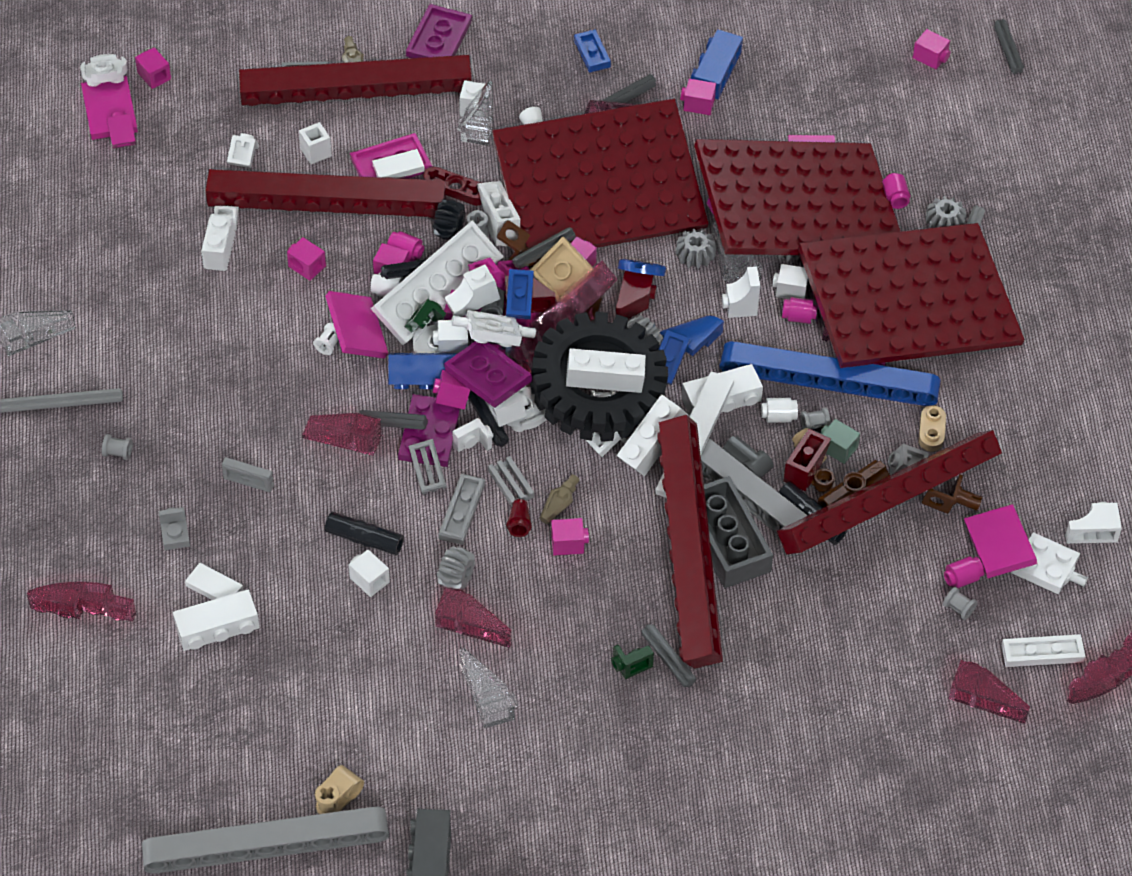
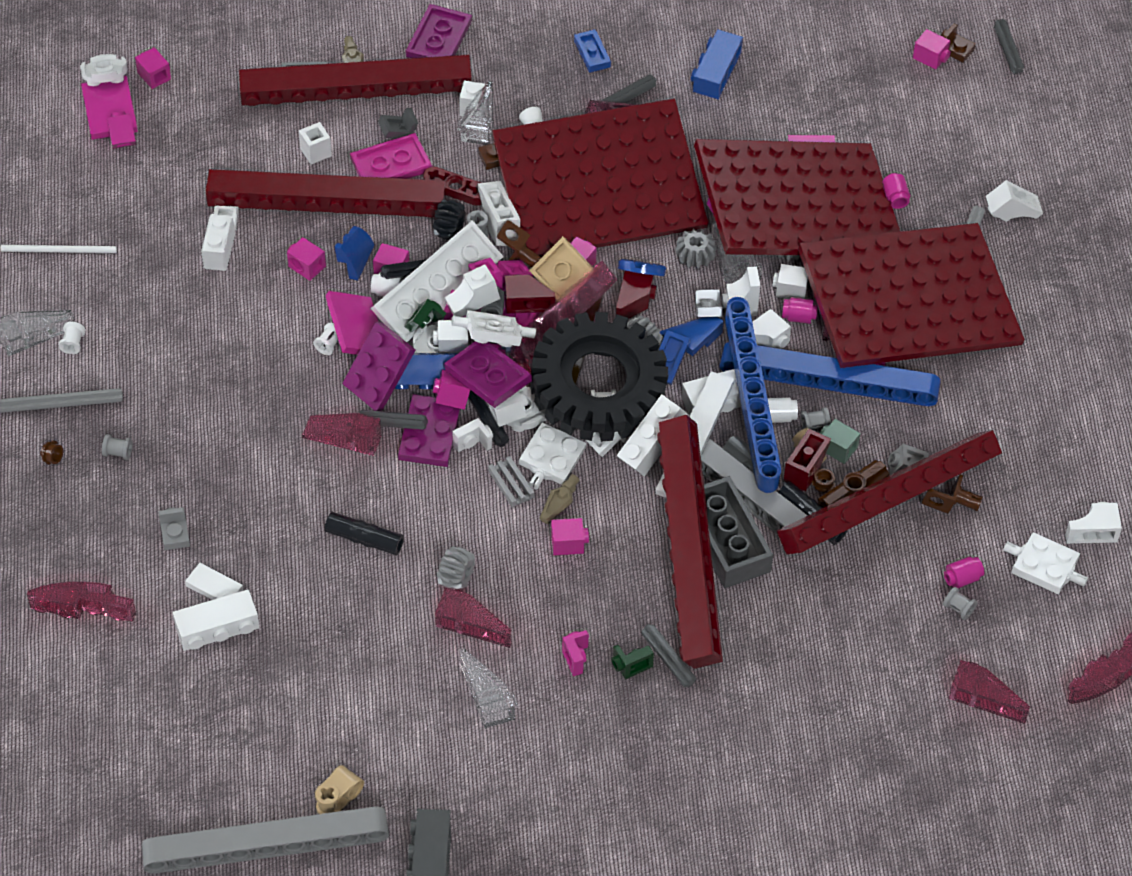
light grey tile [222,457,274,492] -> none
white bracket [227,133,259,168] -> none
white brick [349,550,390,597] -> none
white tile [372,149,425,178] -> none
dark pink brick [387,231,424,261] -> none
light grey tile [409,439,447,495] -> none
light grey tile [438,473,486,545] -> none
blue plate [506,269,534,320] -> none
dark red cone [506,499,532,537] -> none
dark grey axle [512,227,576,269] -> none
white brick [566,349,646,393] -> none
dark pink brick [680,79,716,116] -> none
tan plate [919,405,946,452] -> none
light grey gear [925,196,966,228] -> none
dark pink tile [964,504,1037,579] -> none
white plate [1001,634,1085,667] -> none
none -> white axle [1,245,117,253]
none -> reddish brown plate [40,440,64,465]
none -> white bush [59,322,86,354]
none -> blue slope [335,226,374,281]
none -> magenta plate [342,322,416,411]
none -> dark grey bracket [378,108,418,139]
none -> reddish brown plate [478,143,500,170]
none -> white plate [519,422,587,490]
none -> dark pink bracket [562,630,589,676]
none -> bracket [695,289,722,317]
none -> blue beam [725,297,781,493]
none -> white arch [753,309,791,349]
none -> reddish brown bracket [941,23,976,63]
none -> white arch [986,180,1043,222]

